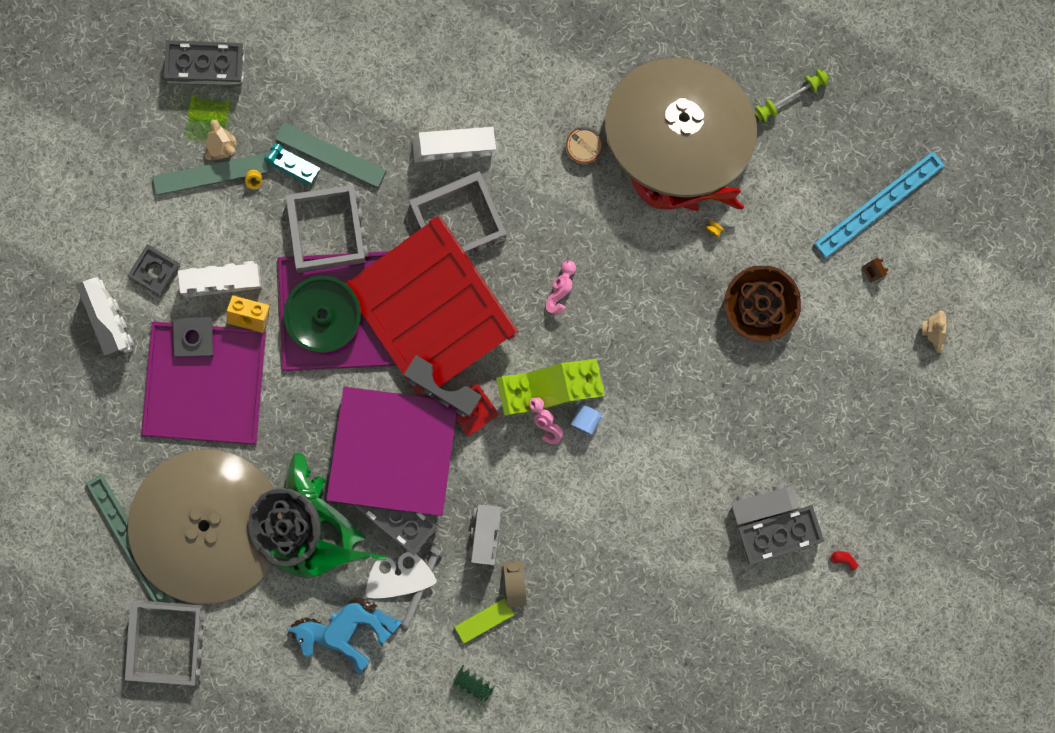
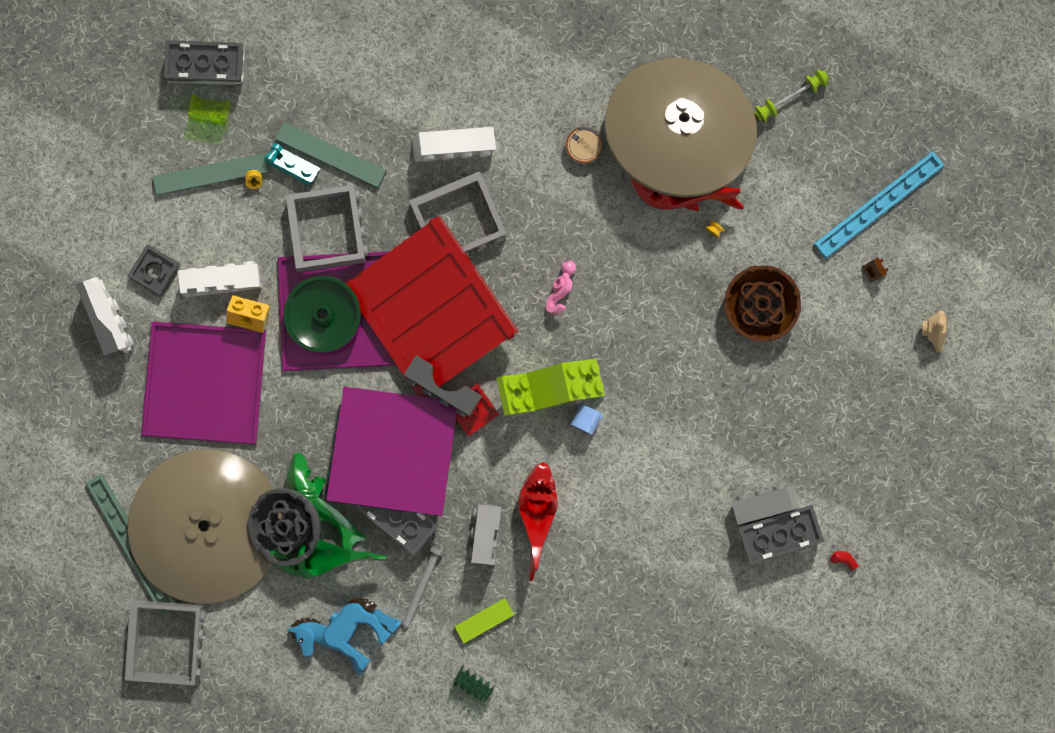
dark grey piece [173,317,214,356] -> none
tan rock [205,120,236,160] -> none
white piece [365,552,437,598] -> none
dark tan brick [504,561,527,607] -> none
bright pink piece [529,398,563,444] -> none
none -> red piece [517,462,558,581]

